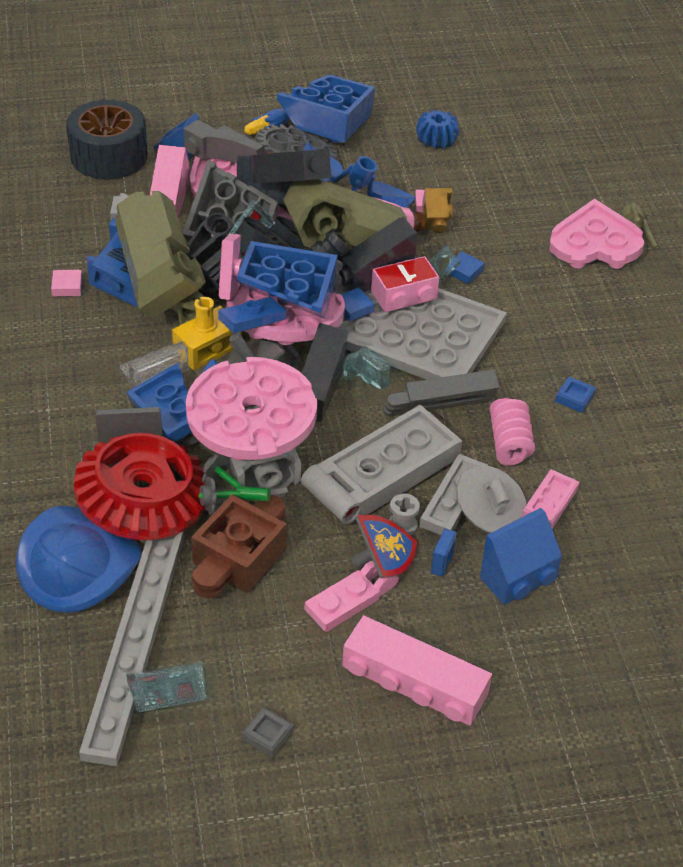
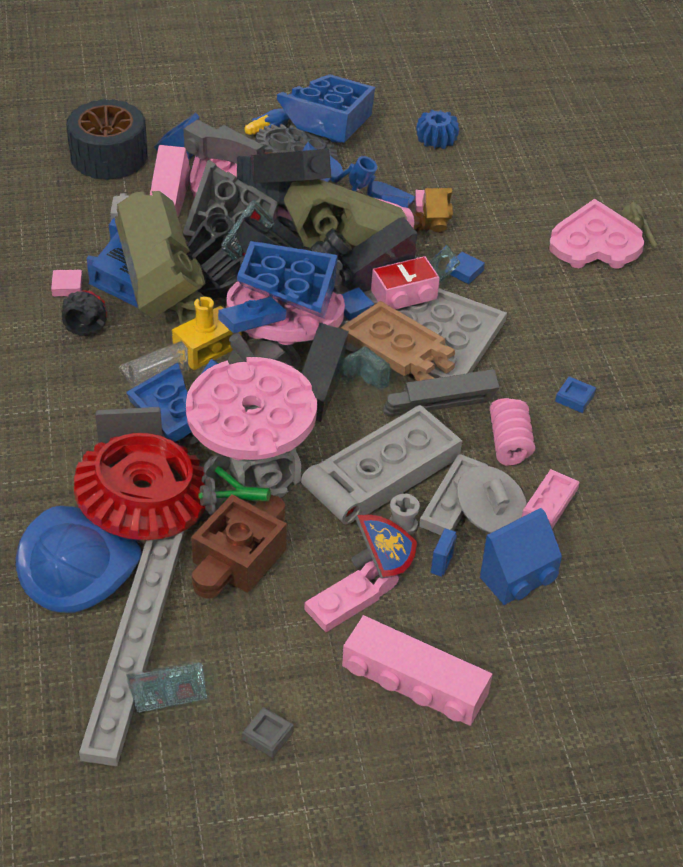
bright pink plate [219,234,243,300] -> none
none -> black piece [61,290,107,337]
none -> medium nougat tile [340,301,455,381]

